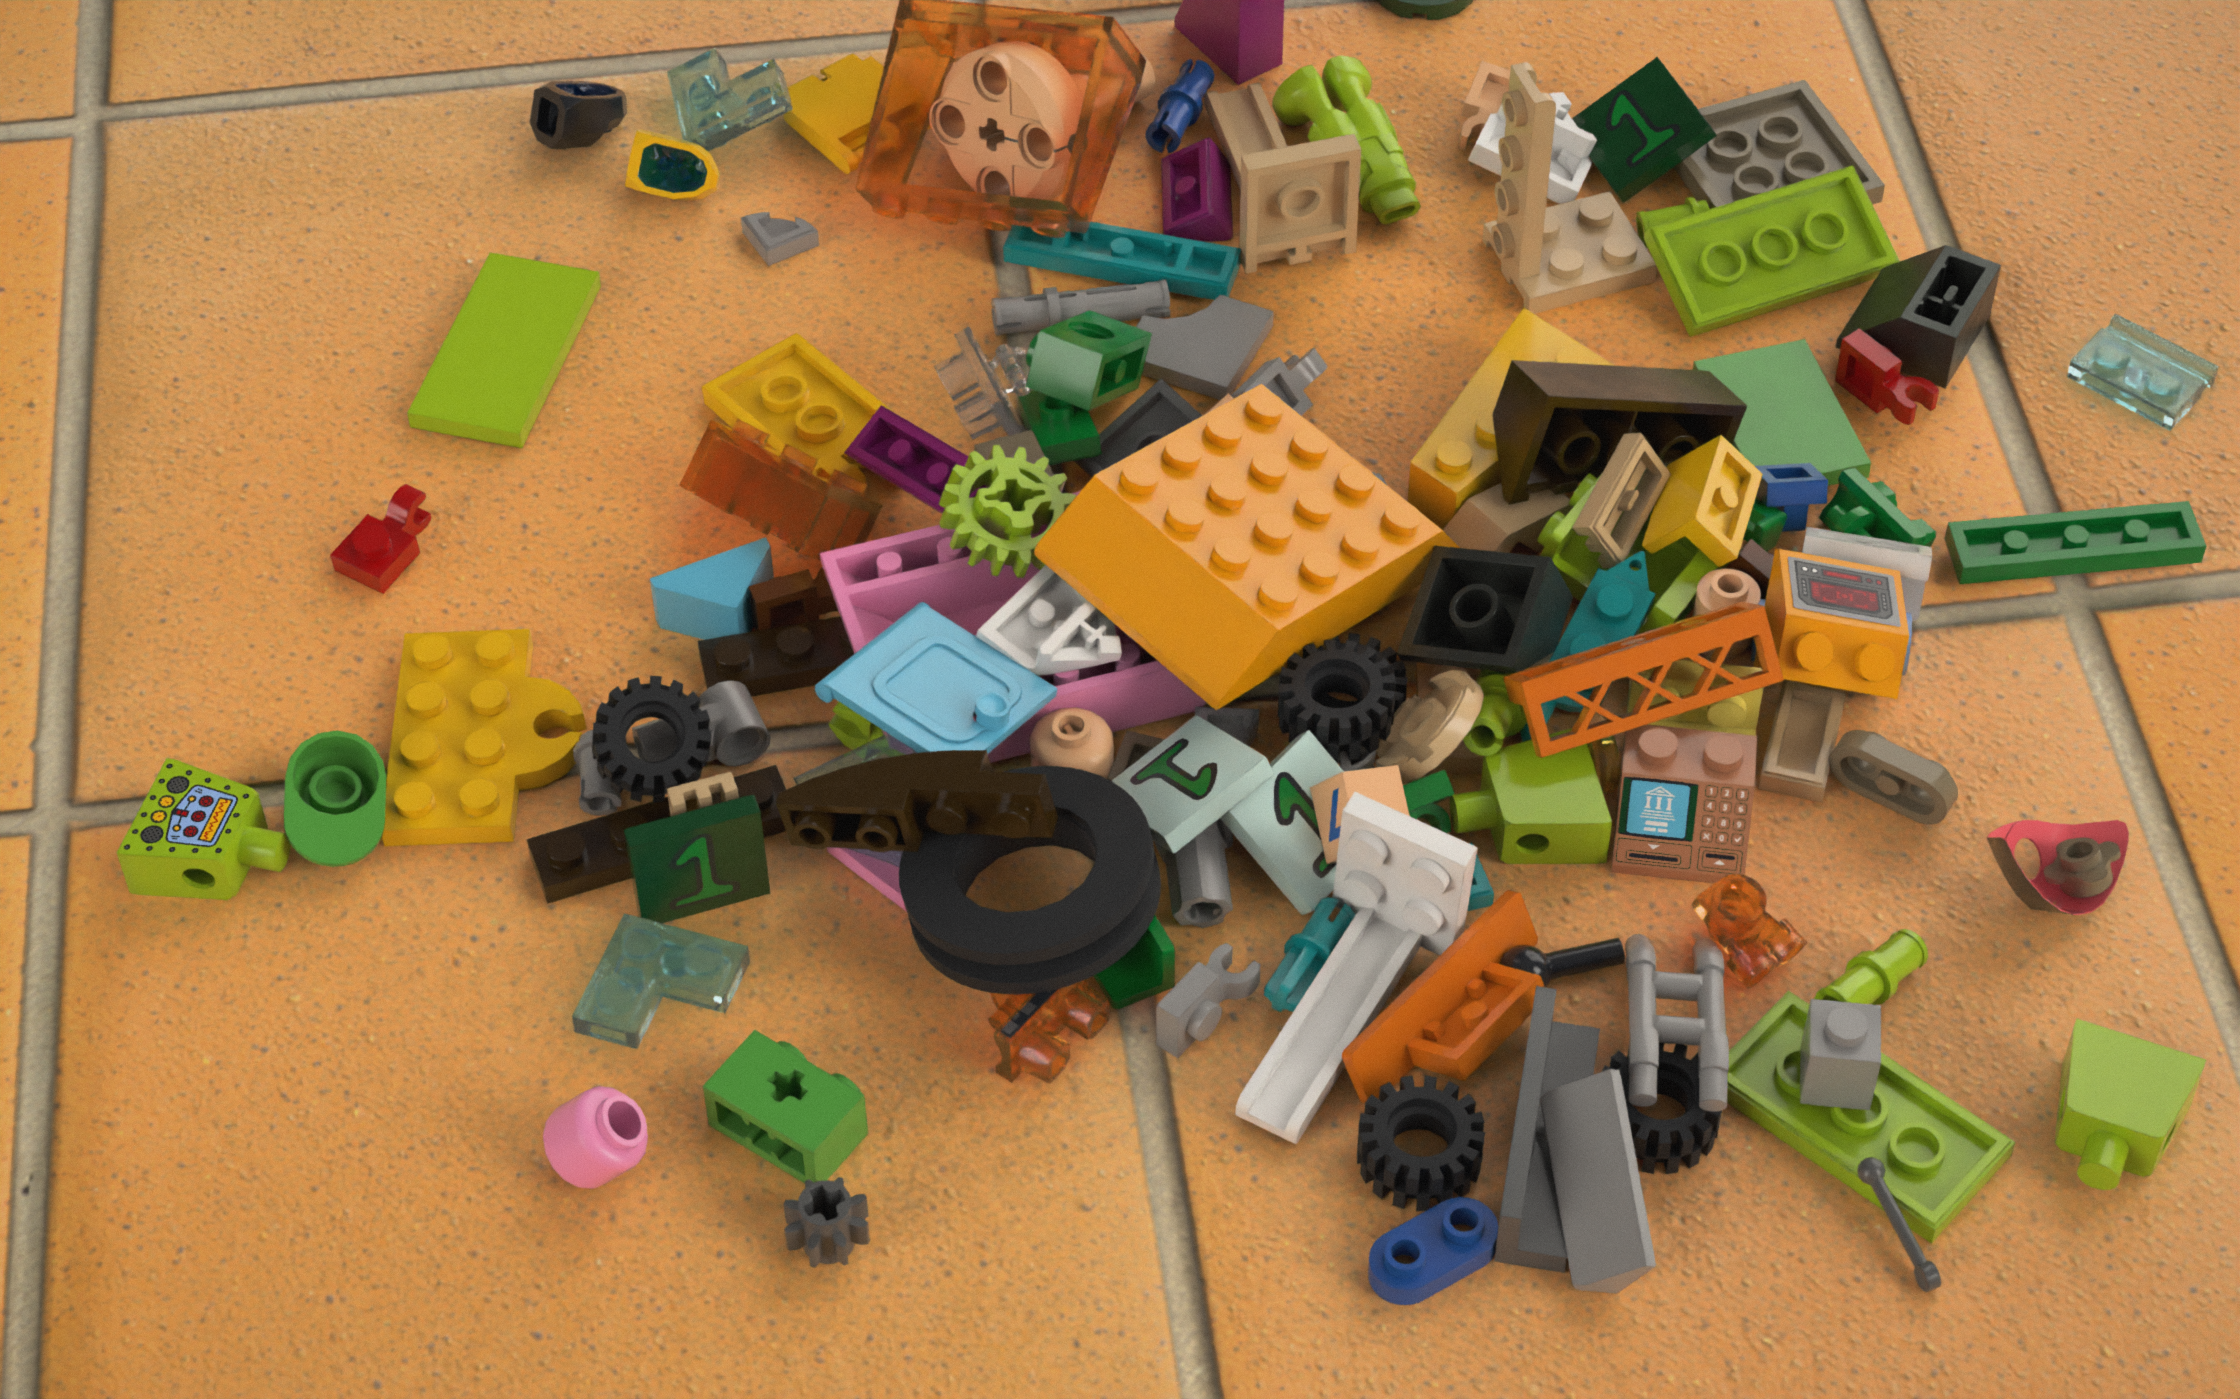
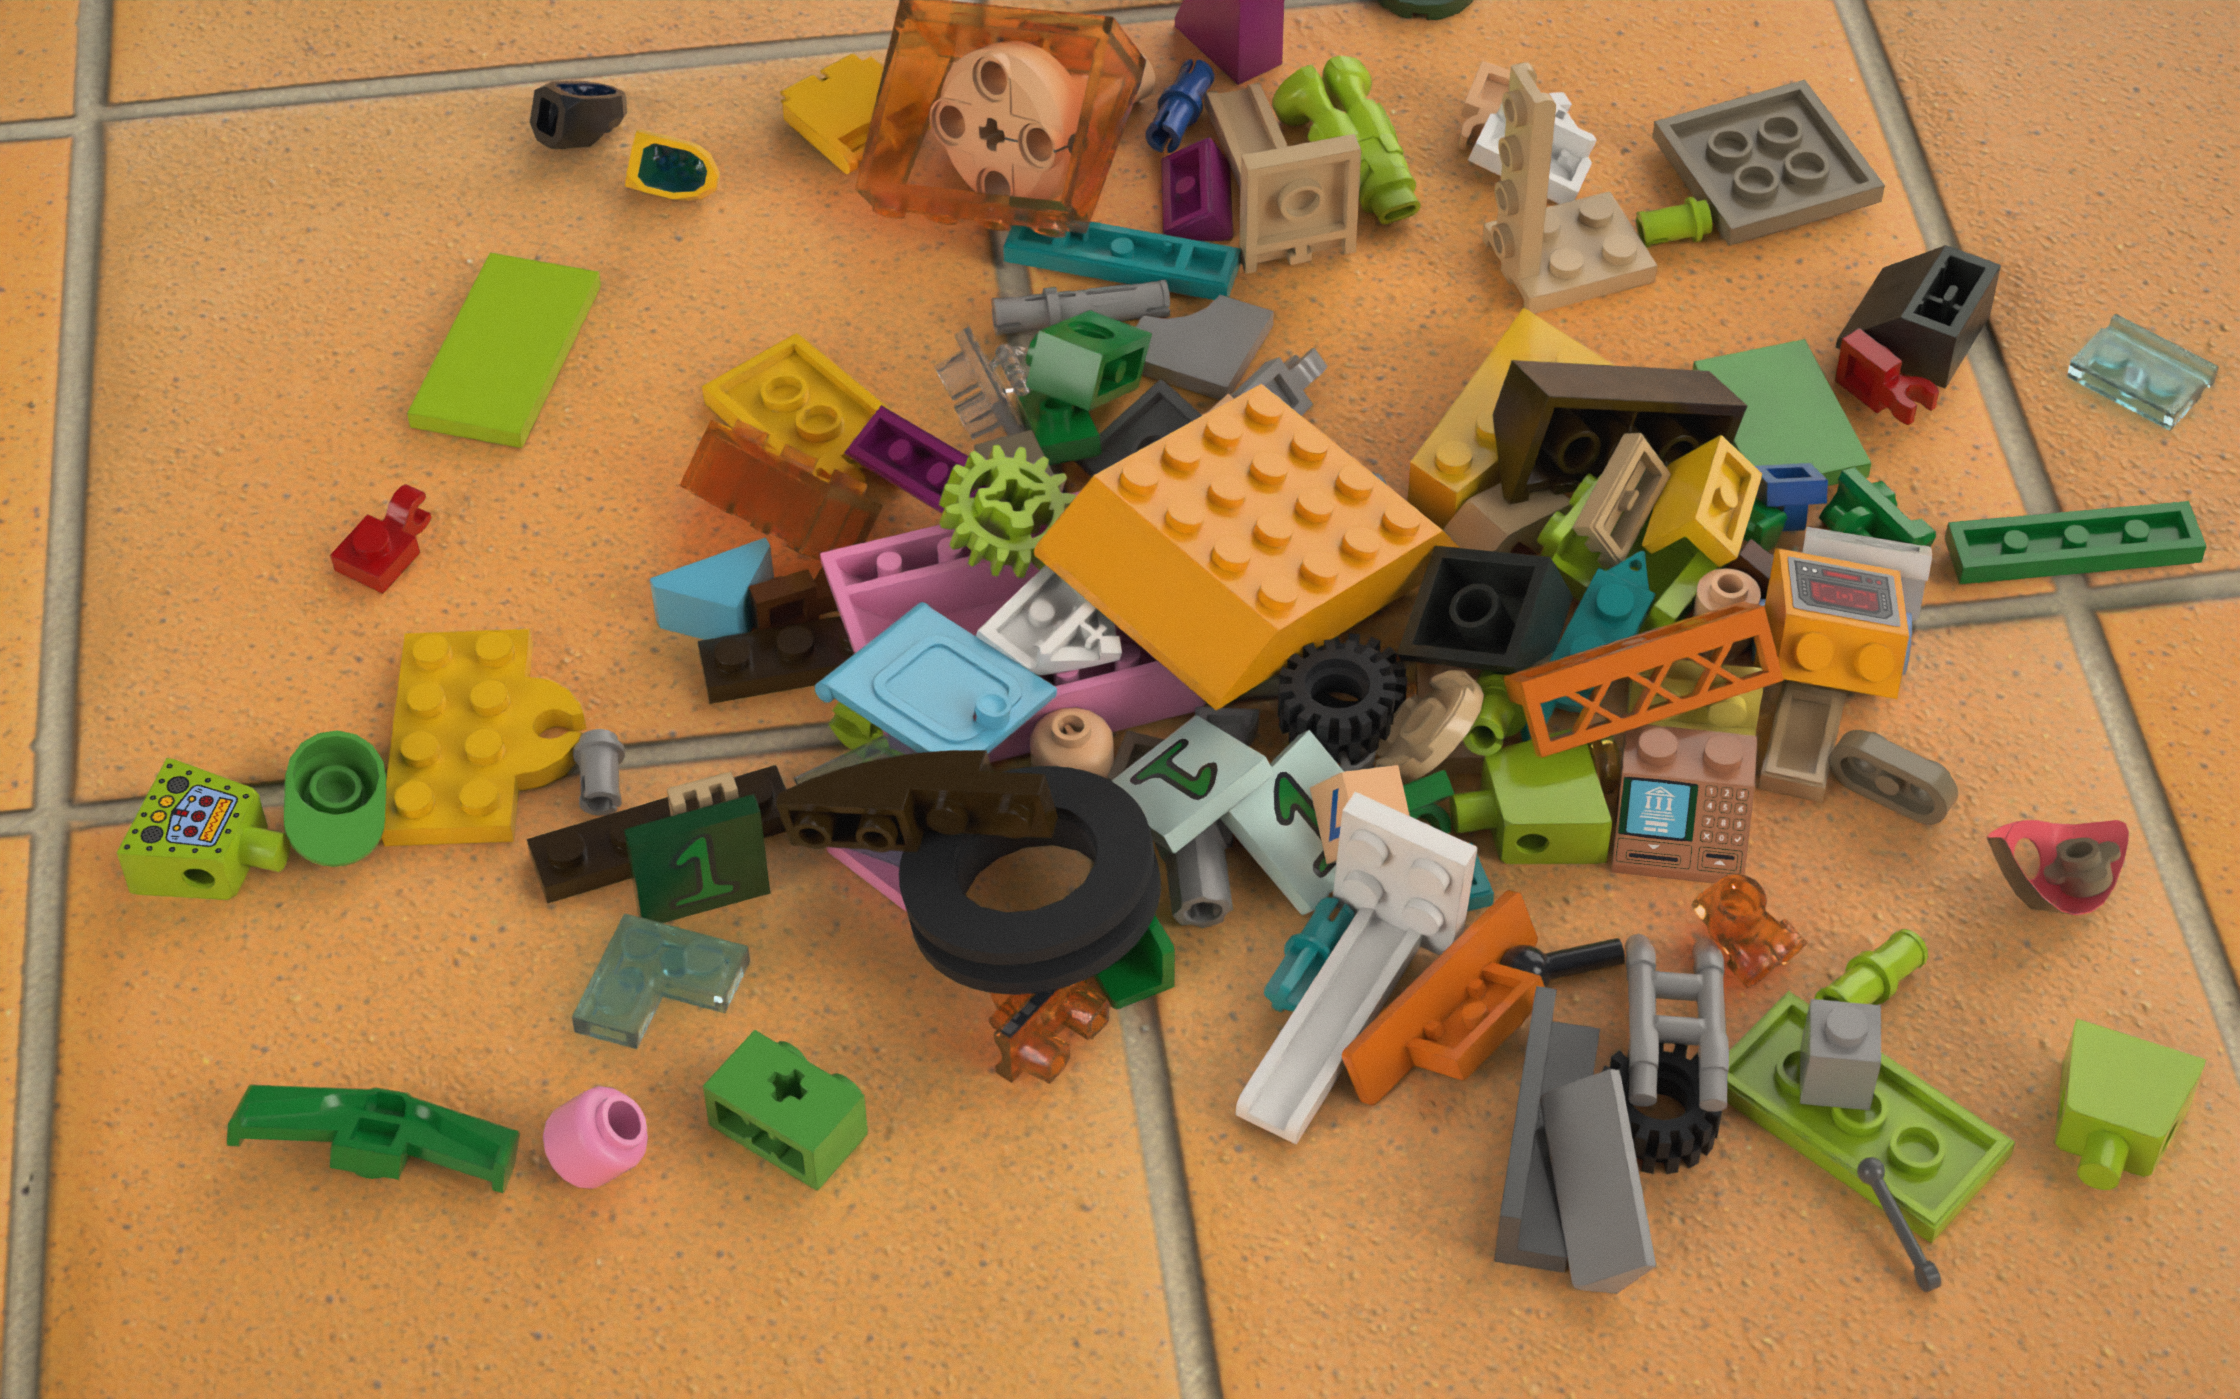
black tyre [592,676,712,803] -> none
light grey piece [632,681,771,766] -> none
clear light blue plate [667,48,793,151] -> none
light grey tile [741,212,819,266] -> none
dark grey gear [783,1177,870,1268] -> none
light grey plate [1156,943,1260,1058] -> none
black tyre [1357,1075,1485,1211] -> none
blue plate [1368,1197,1498,1305] -> none
dark green tile [1572,56,1717,203] -> none
lime tile [1643,165,1900,337] -> none
none -> green plate [227,1084,520,1194]

